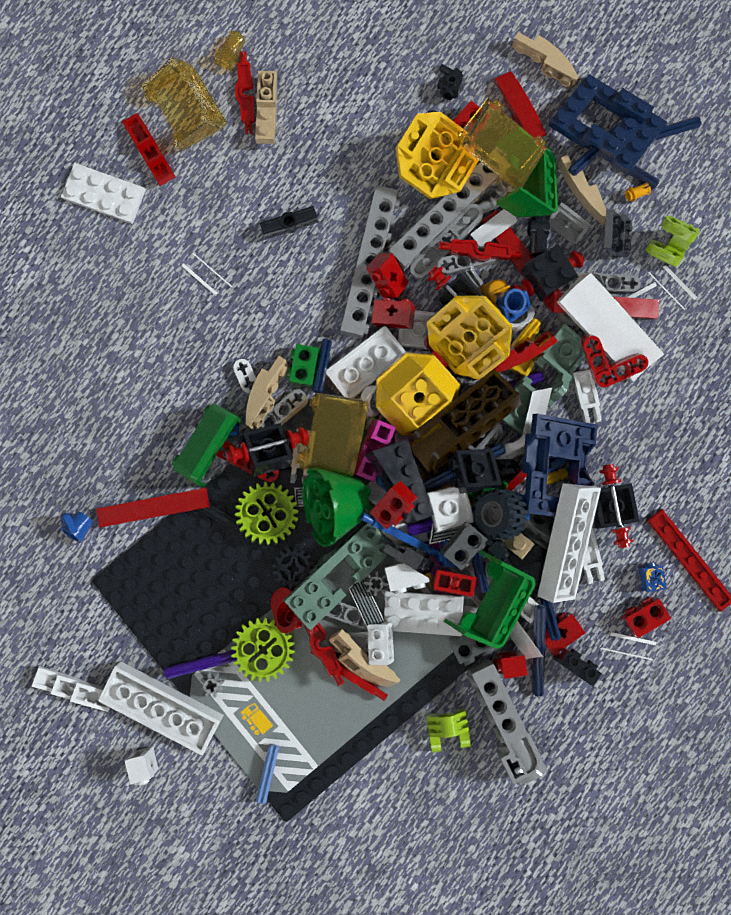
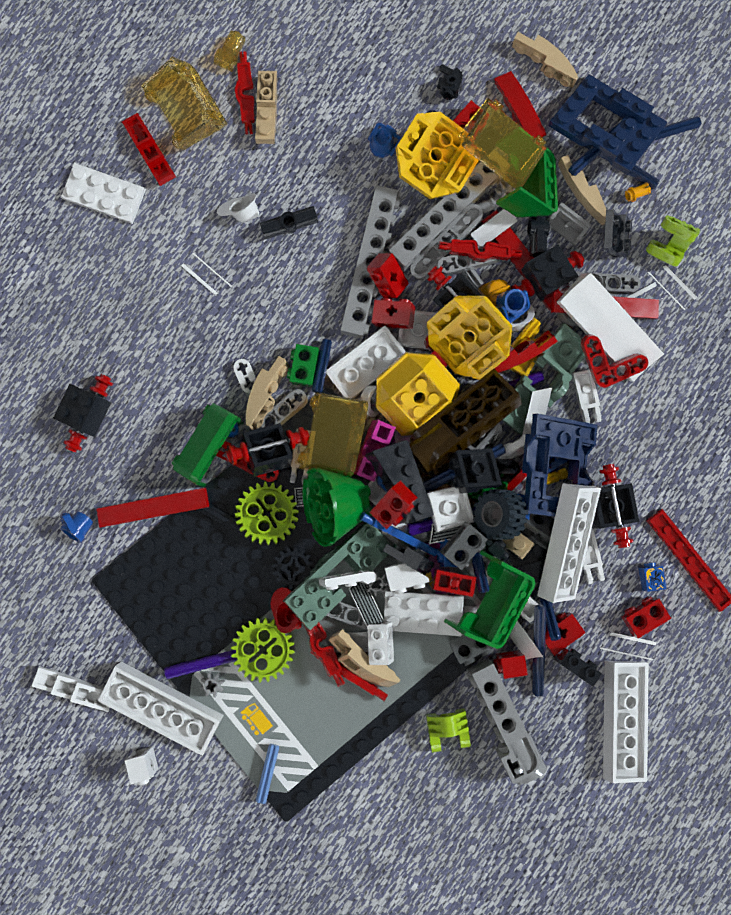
none -> black brick [53,374,113,453]
none -> white piece [217,193,259,222]
none -> white hinge [318,570,377,590]
none -> blue piece [368,123,402,158]
none -> white arch [603,660,649,783]

